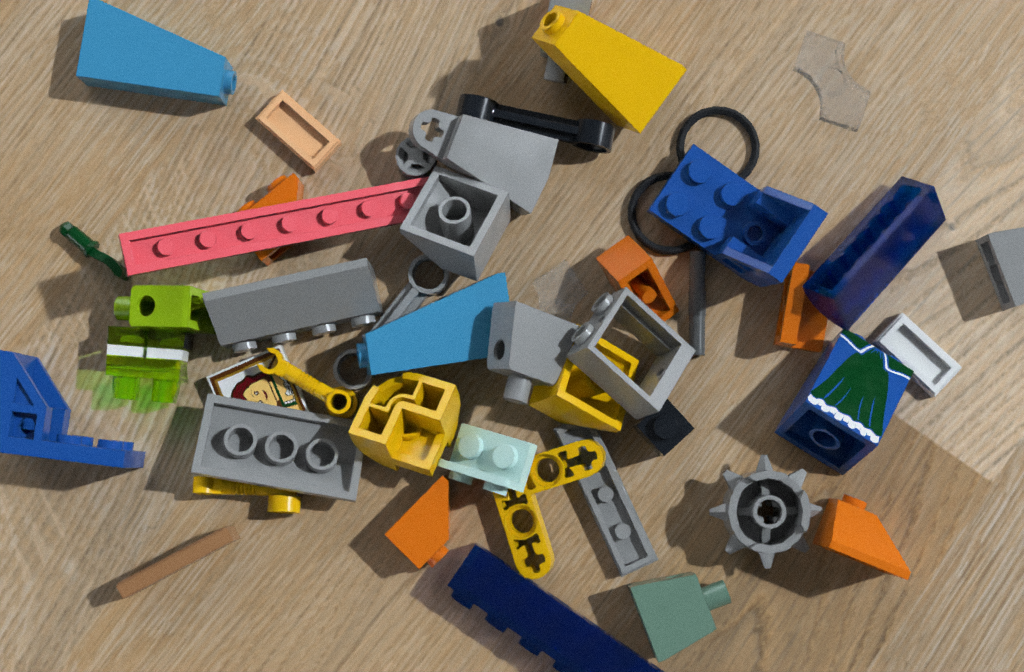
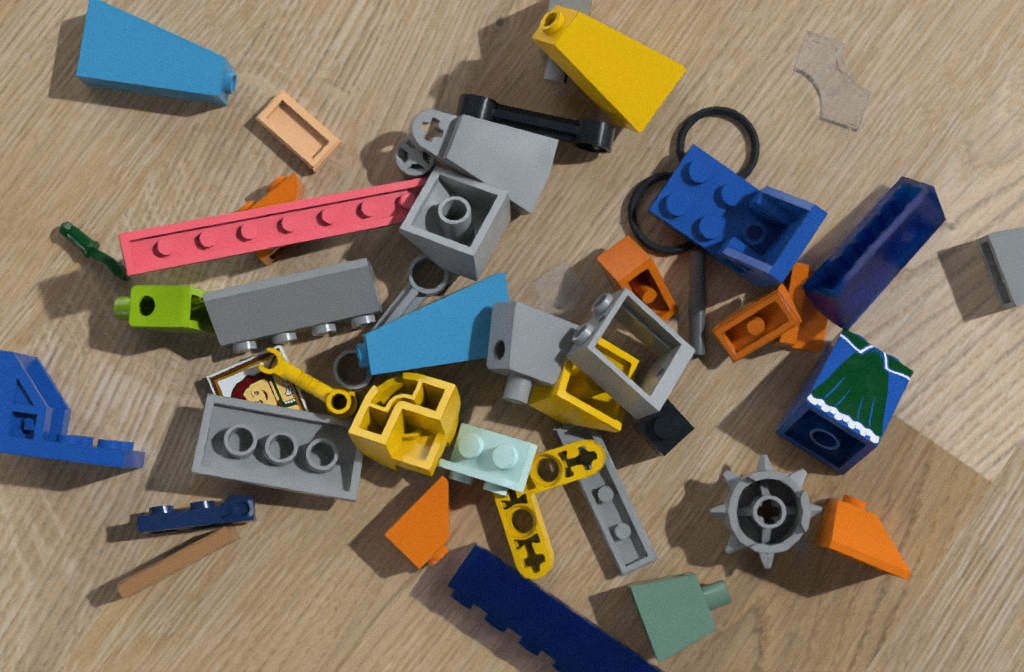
clear neon green hips [105,326,194,404] -> none
yellow brick [192,476,301,514] -> none
white tile [872,312,962,397] -> none
none -> dark blue hinge [137,495,256,535]
none -> orange slope [711,283,802,363]

